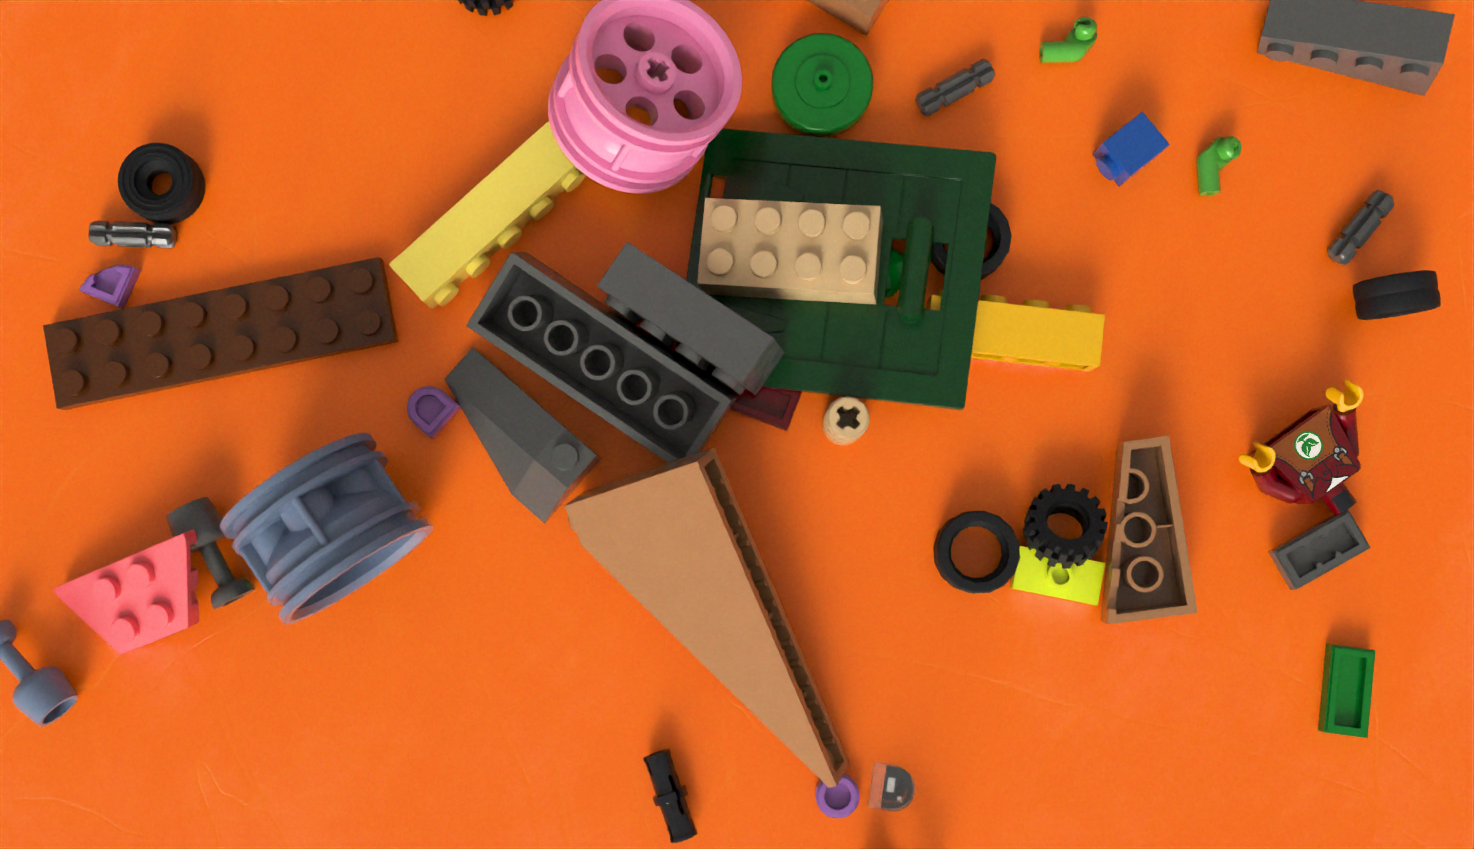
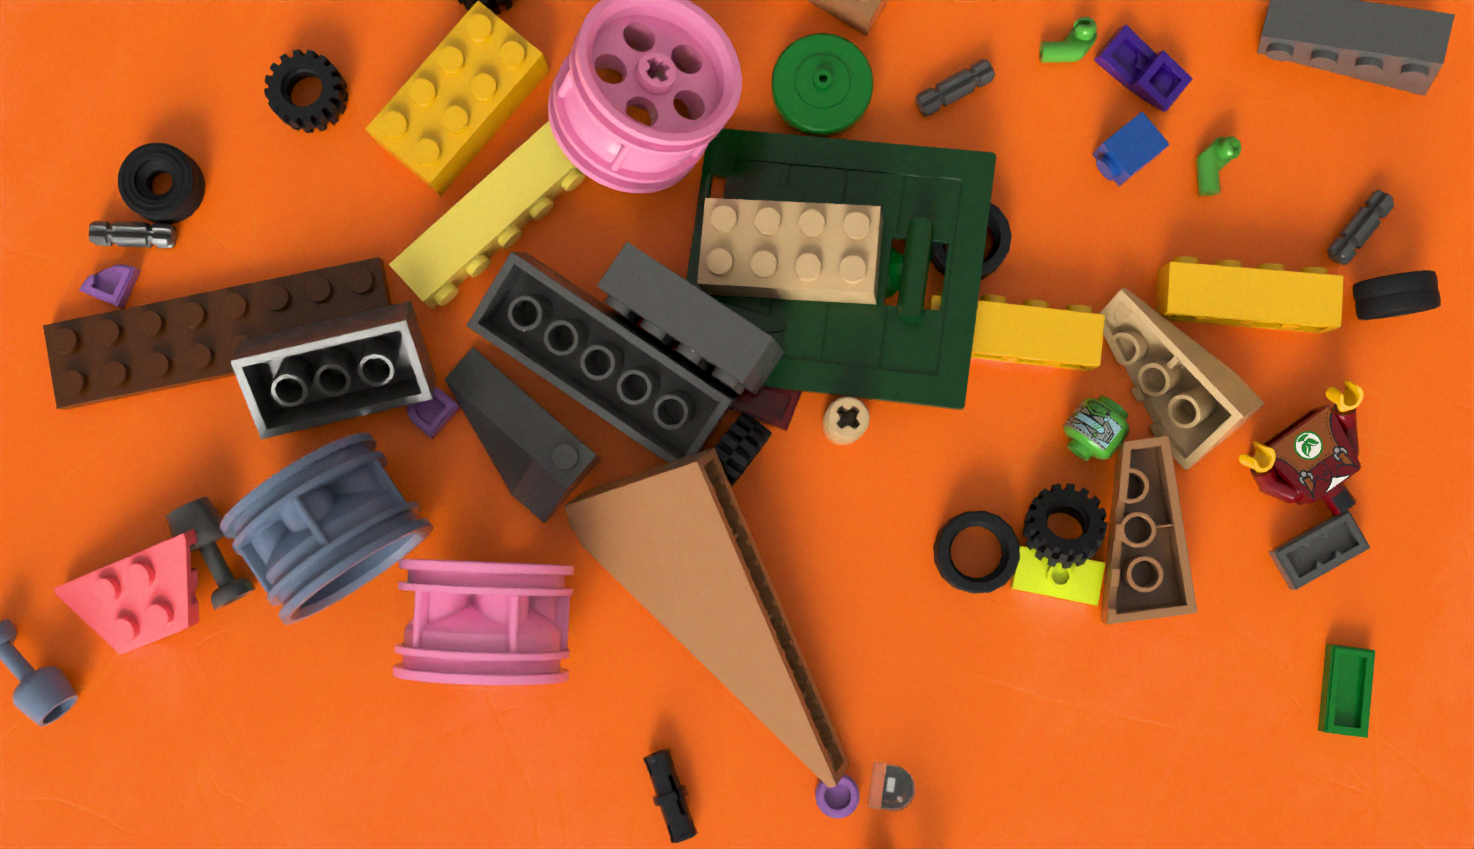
none -> dark grey brick [230,301,436,439]
none -> black tyre [264,49,348,133]
none -> yellow brick [365,1,550,196]
none -> bright pink wheel [392,559,574,685]
none -> black tyre [714,412,772,487]
none -> head [1063,395,1130,461]
none -> dark purple slope [1093,25,1193,112]
none -> tan wedge [1099,288,1265,470]
none -> yellow brick [1155,256,1344,334]

